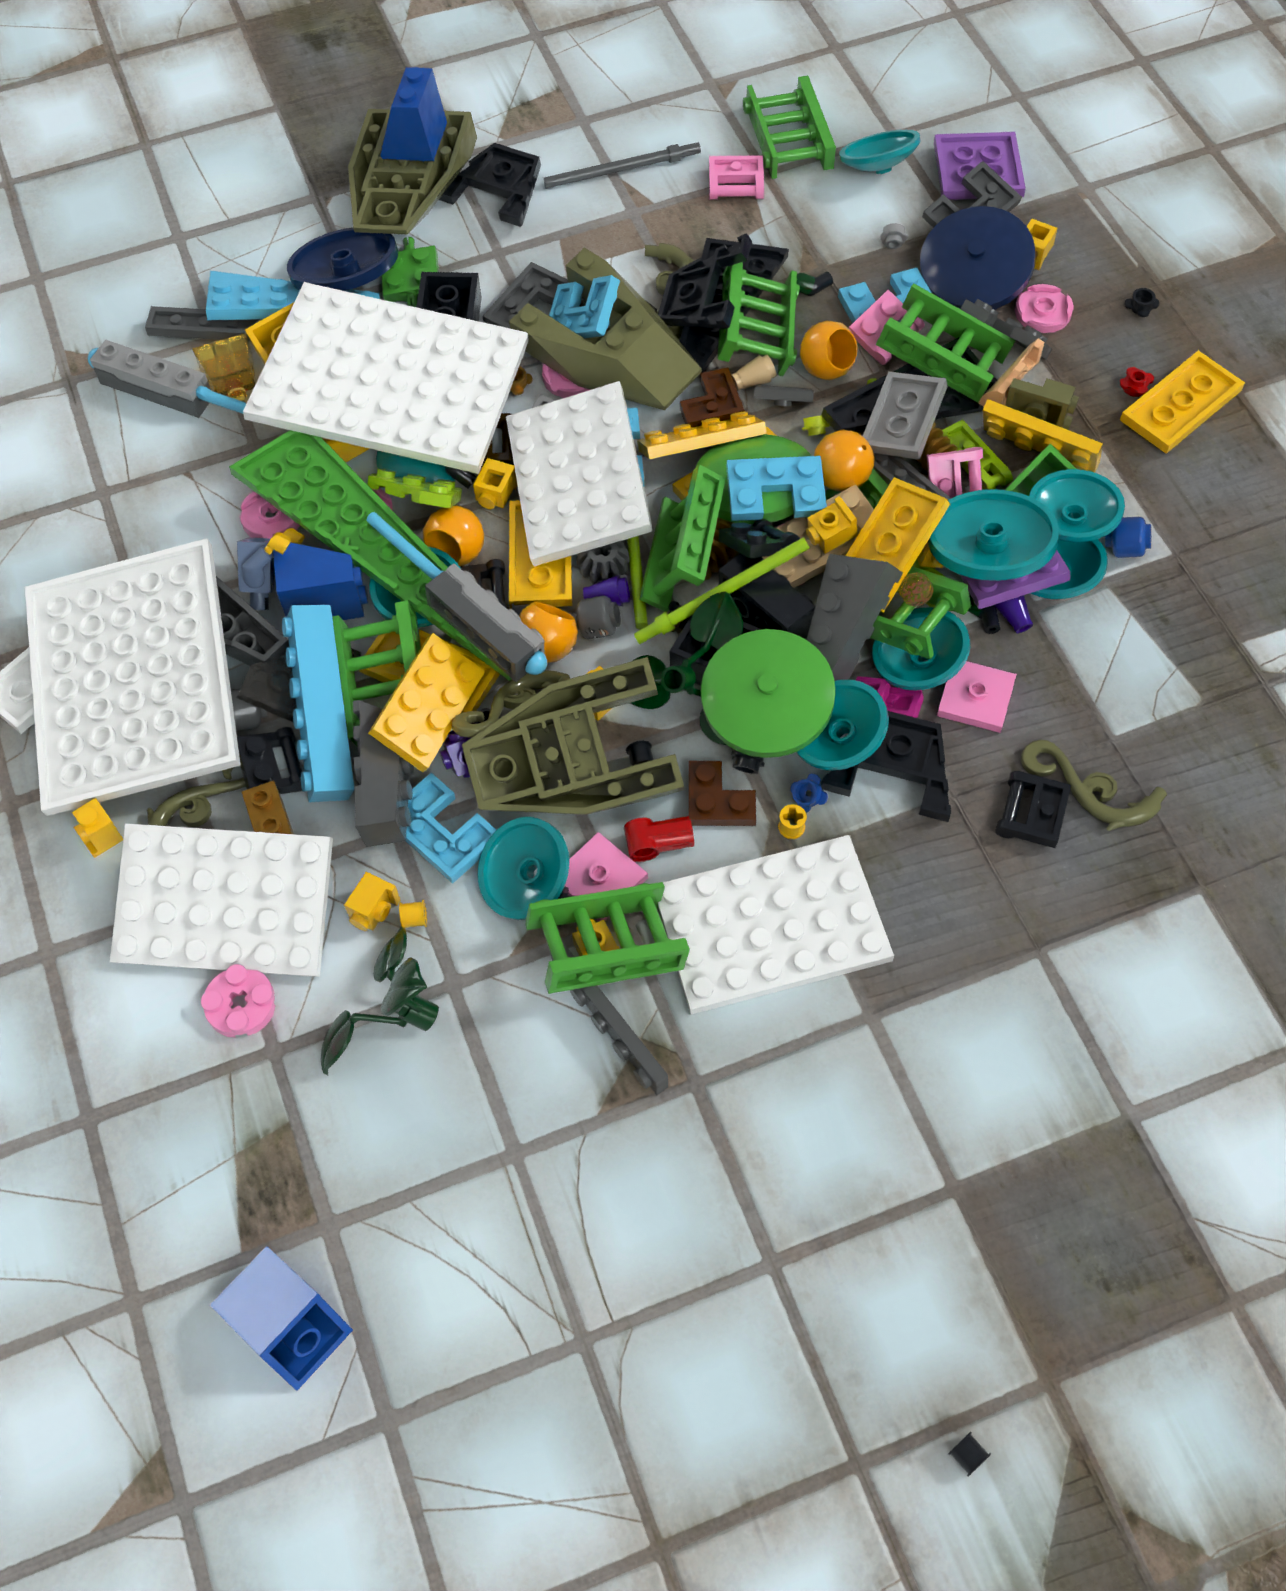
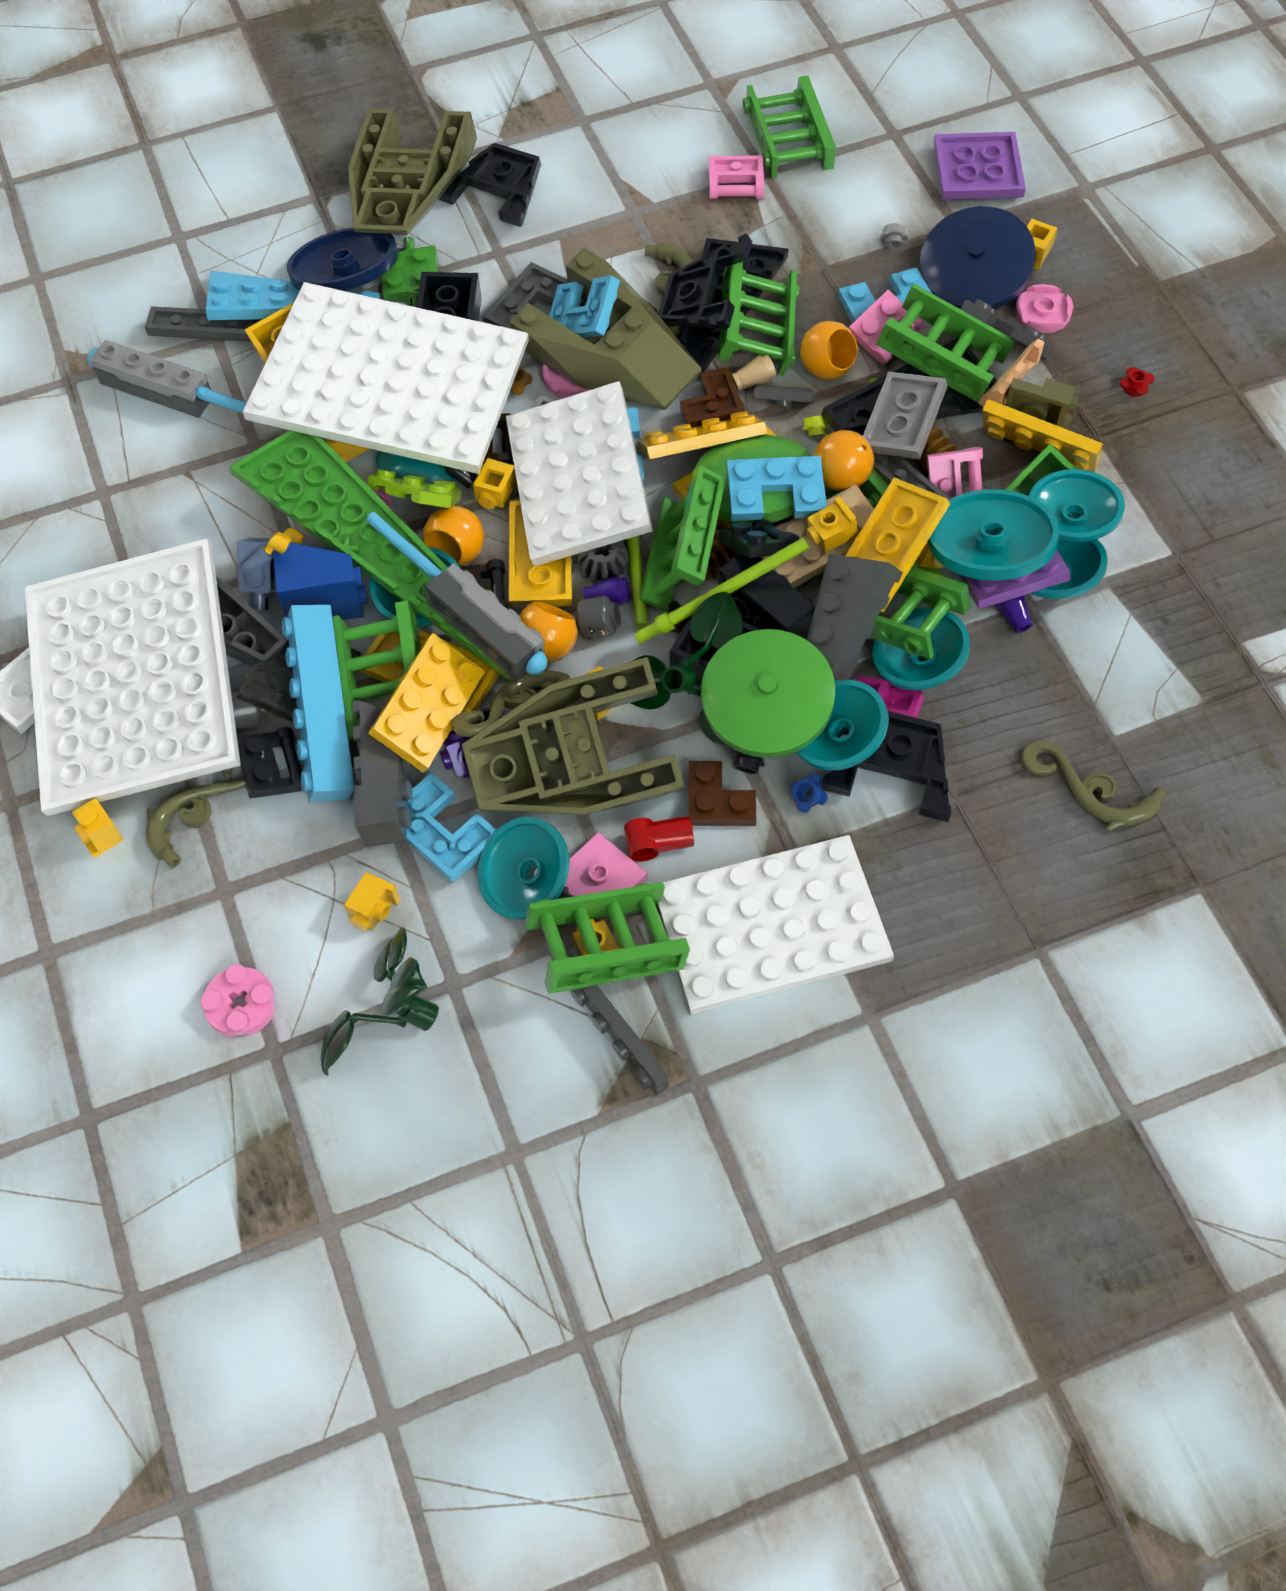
white plate [110,823,333,977] -> none
clear yellow torso [192,333,256,401] -> none
slope [210,1246,353,1391] -> none
bright pink plate [240,491,300,538] -> none
pearl gold brick [241,781,294,834] -> none
blue slope [380,67,447,161] -> none
yellow axle [399,900,427,928] -> none
dark grey bar [543,142,701,189] -> none
black axle [626,740,654,766] -> none
yellow axle [778,804,807,839] -> none
arm [796,272,833,296] -> none
teal dish [839,130,921,174] -> none
clear yellow tile [899,572,934,607] -> none
dark grey plate [922,161,1022,228] -> none
bright pink plate [937,661,1017,733] -> none
lime plate [942,419,1013,490] -> none
black axle [948,1432,991,1477] -> none
black arm [968,593,1001,634] -> none
black plate [995,771,1071,848] -> none
blue head [1105,517,1152,558] -> none
yellow plate [1120,350,1245,454] -> none
black plate [1124,288,1159,317] -> none

